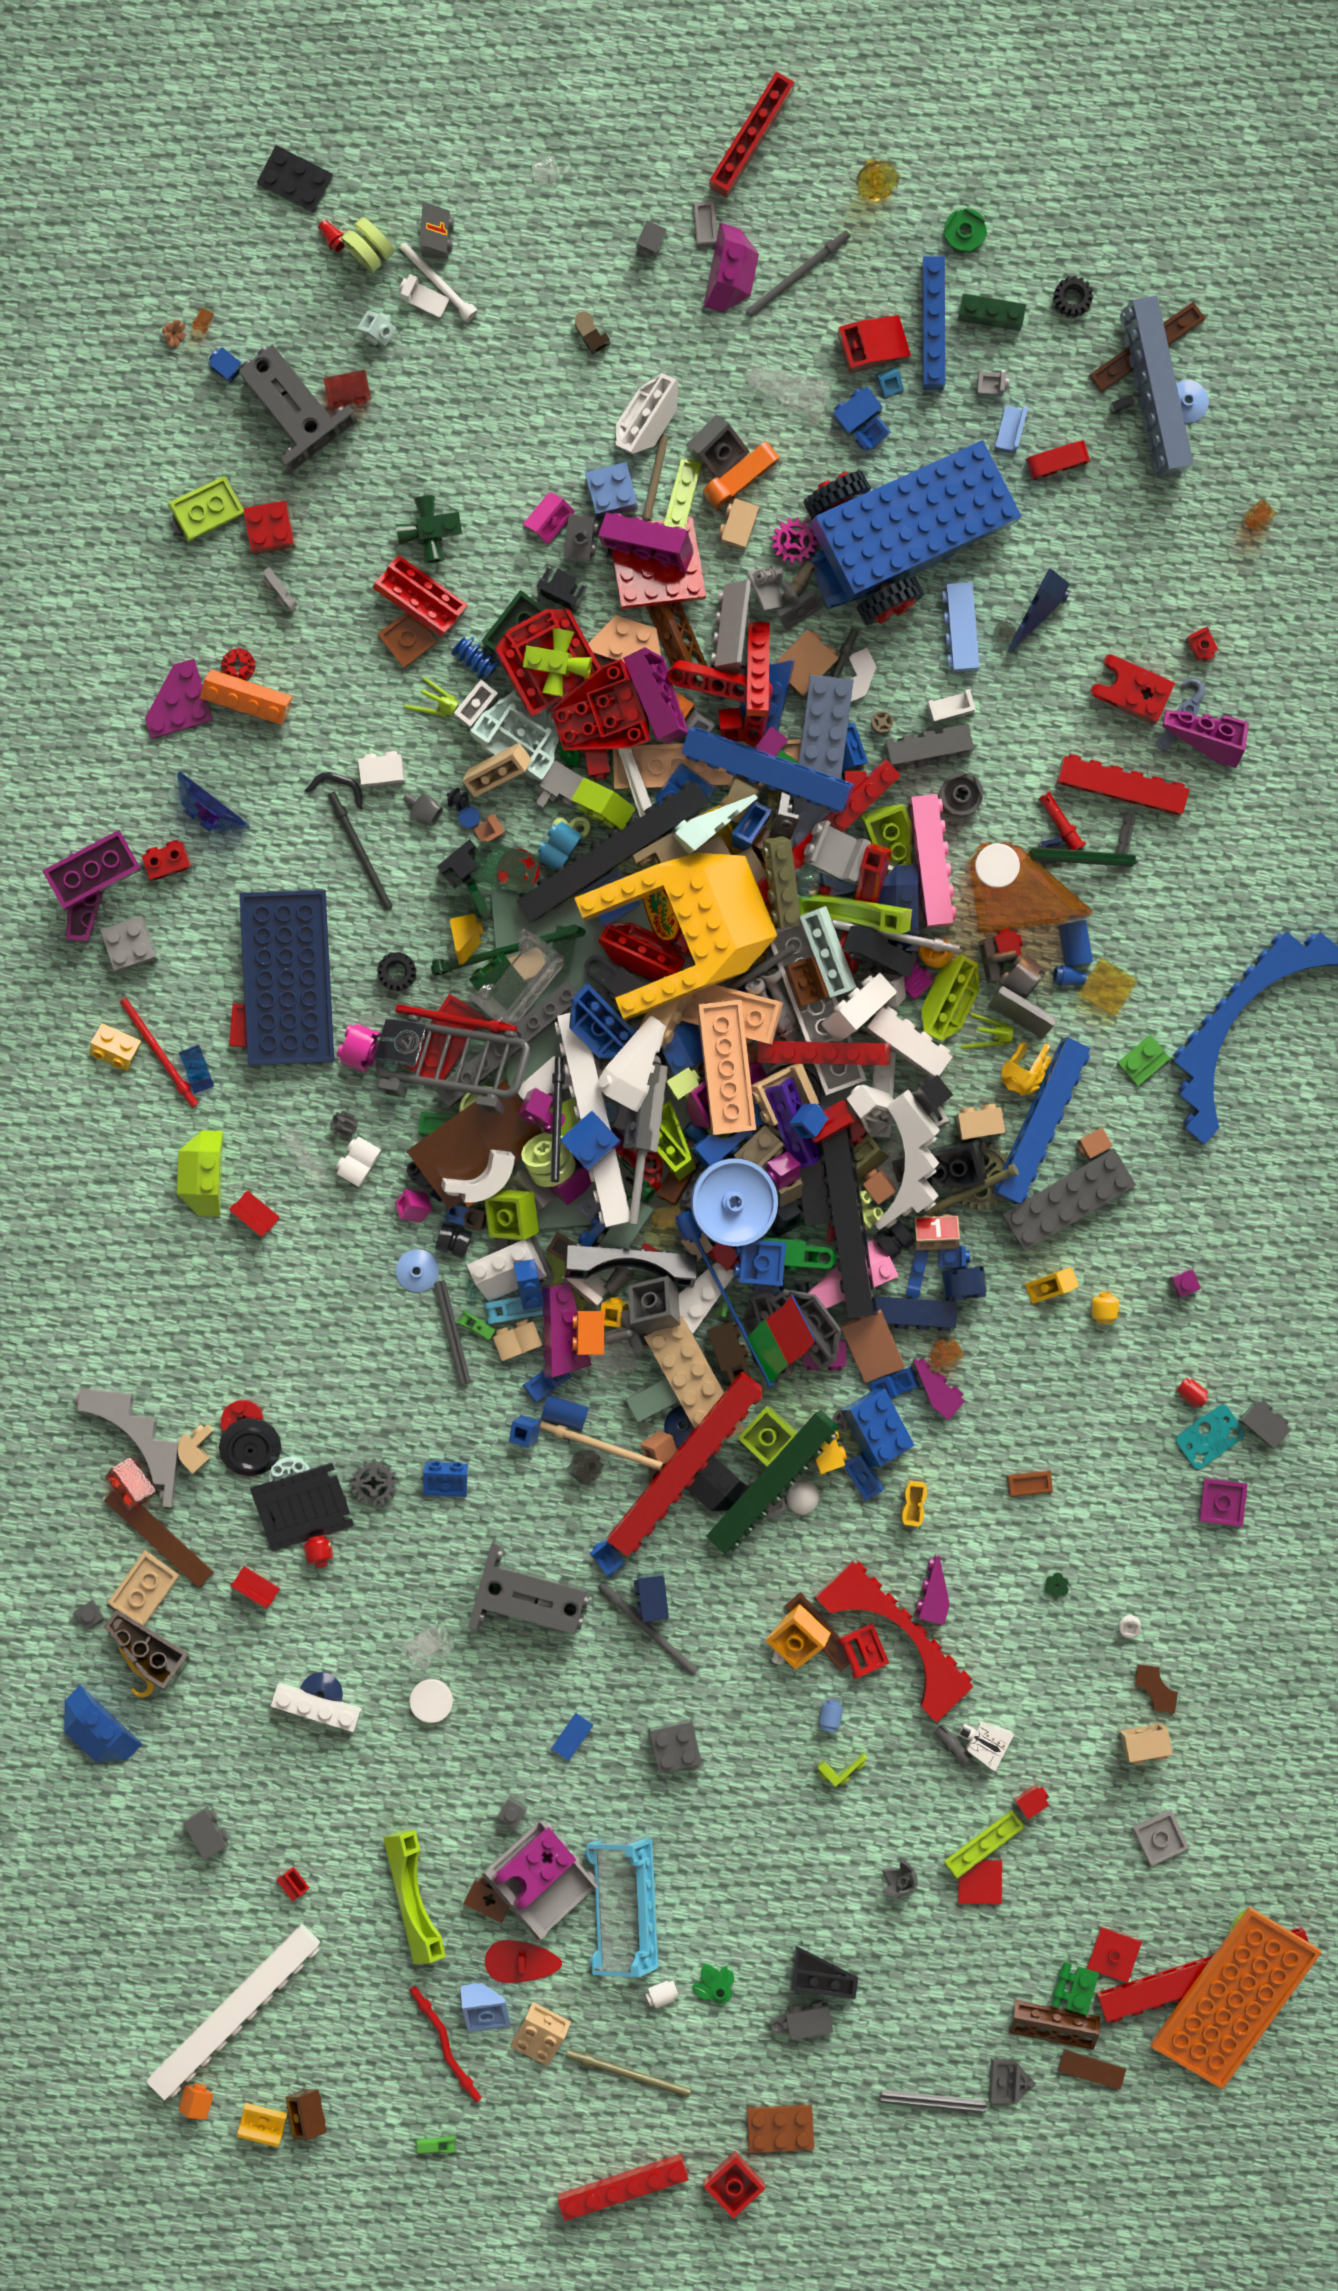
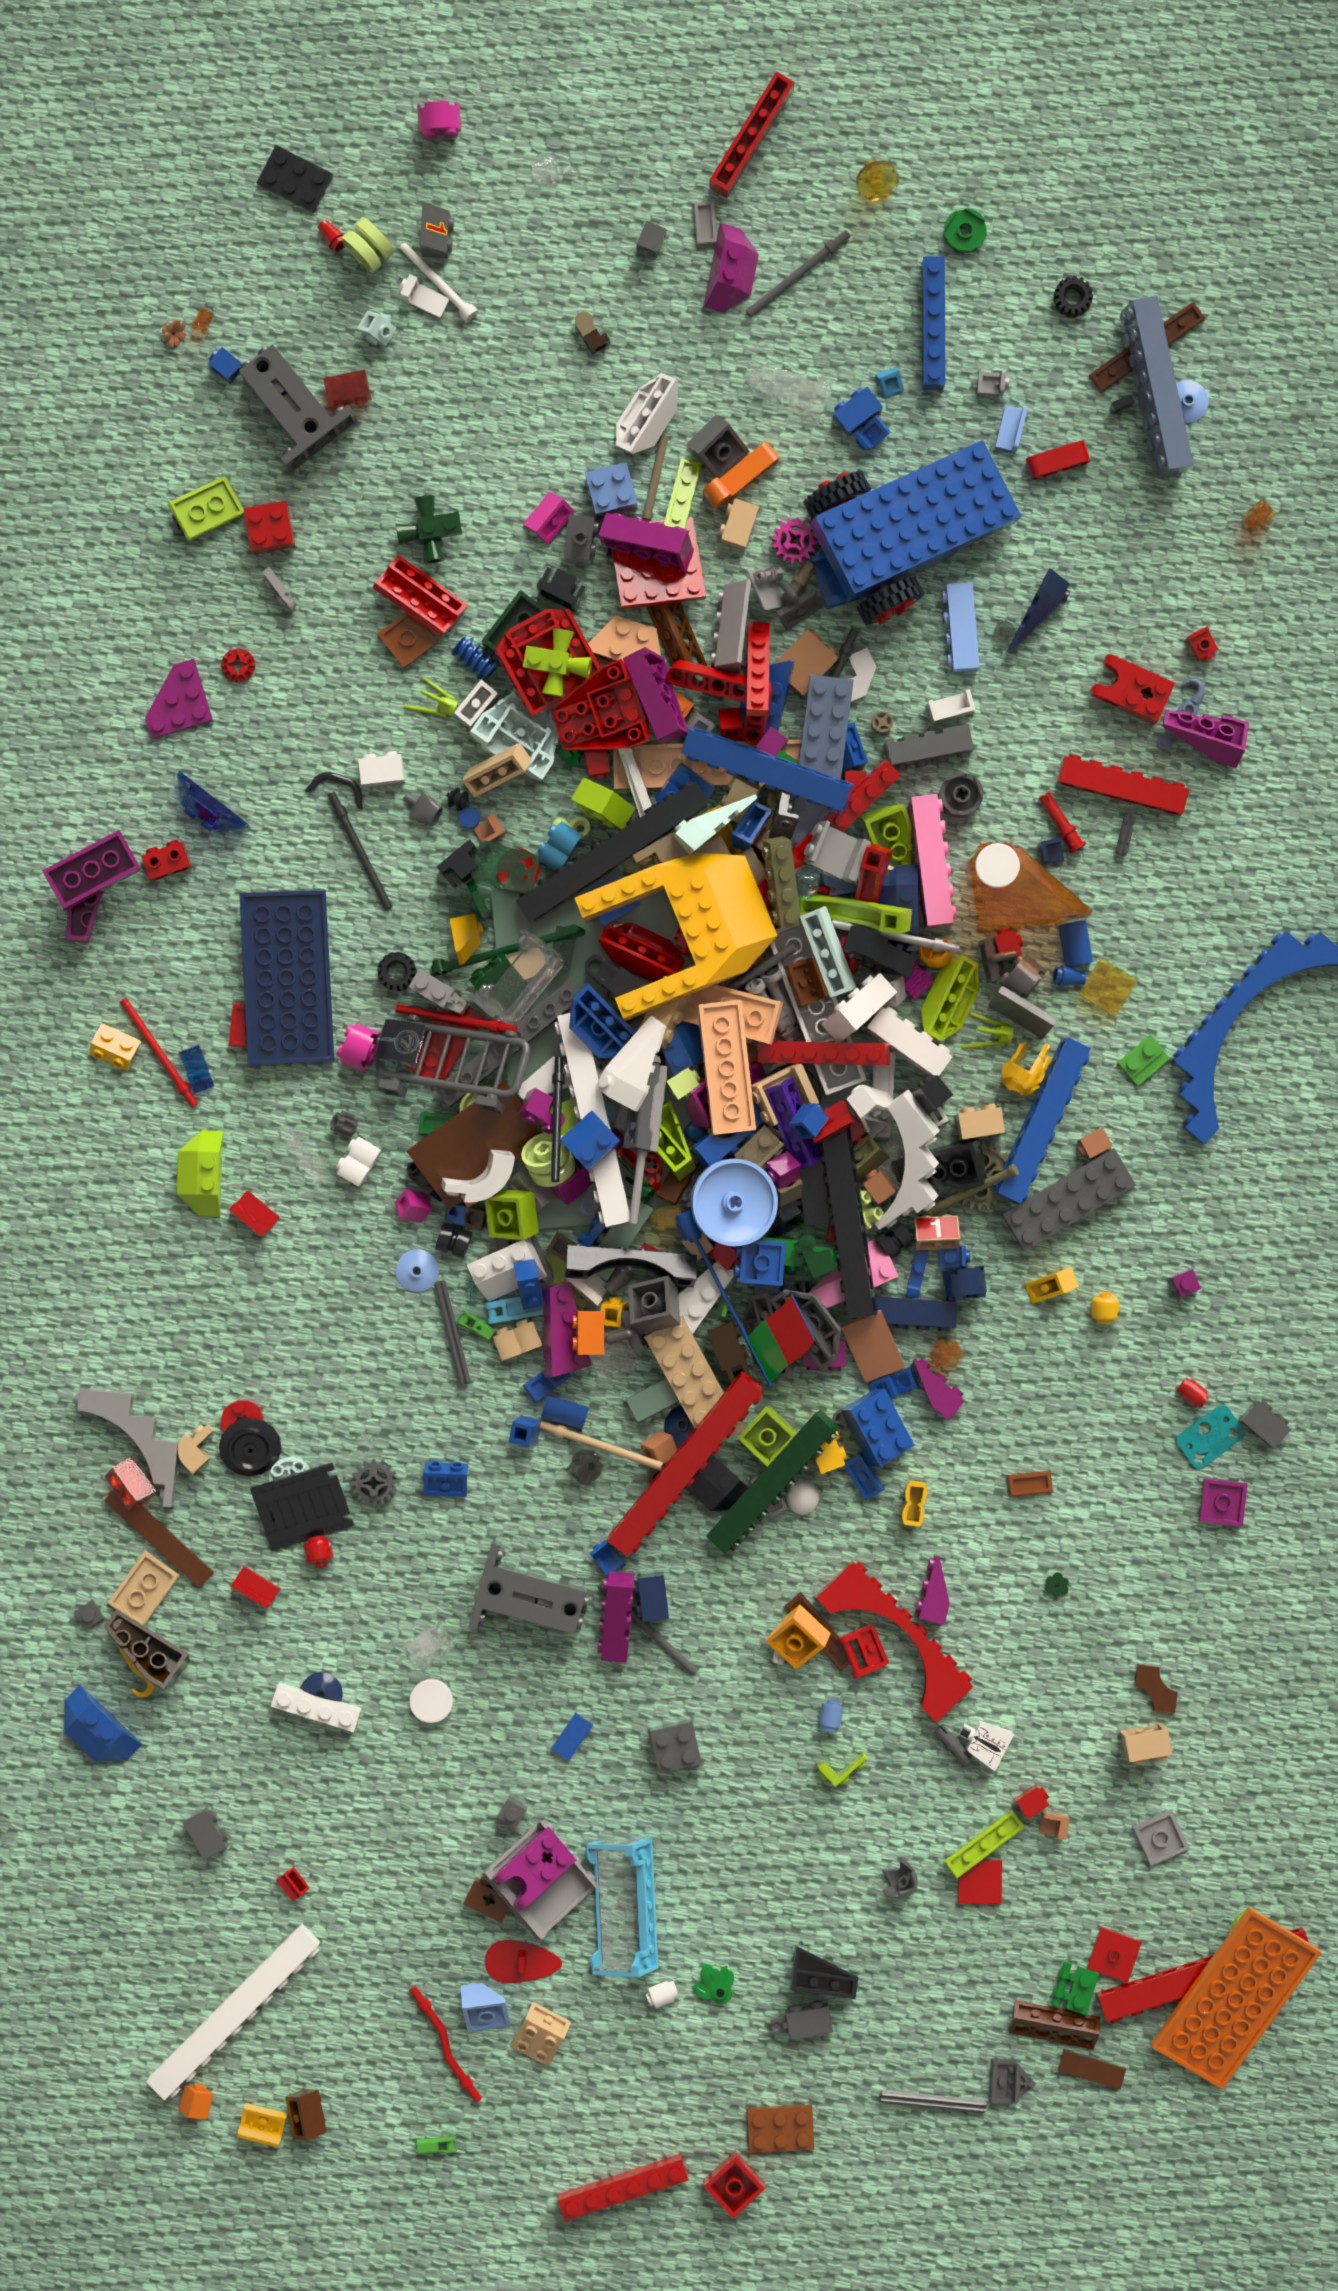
light grey brick [100,916,158,972] -> none
orange brick [200,670,293,725] -> none
lime arch [383,1830,446,1964] -> none
light grey hinge [536,760,583,809] -> none
olive bar [565,2049,691,2098] -> none
shield [642,889,681,943] -> none
red slope [838,315,911,374] -> none
dark green brick [957,293,1026,331] -> none
dark green axle [1028,847,1137,867] -> none
white tile [1119,1615,1141,1638] -> none
none -> light grey hinge [408,969,469,1015]
none -> dark pink brick [417,101,461,140]
none -> magenta wedge [597,1571,635,1663]
none -> dark green brick [794,1234,837,1279]
none -> nougat panel [1039,1811,1070,1840]

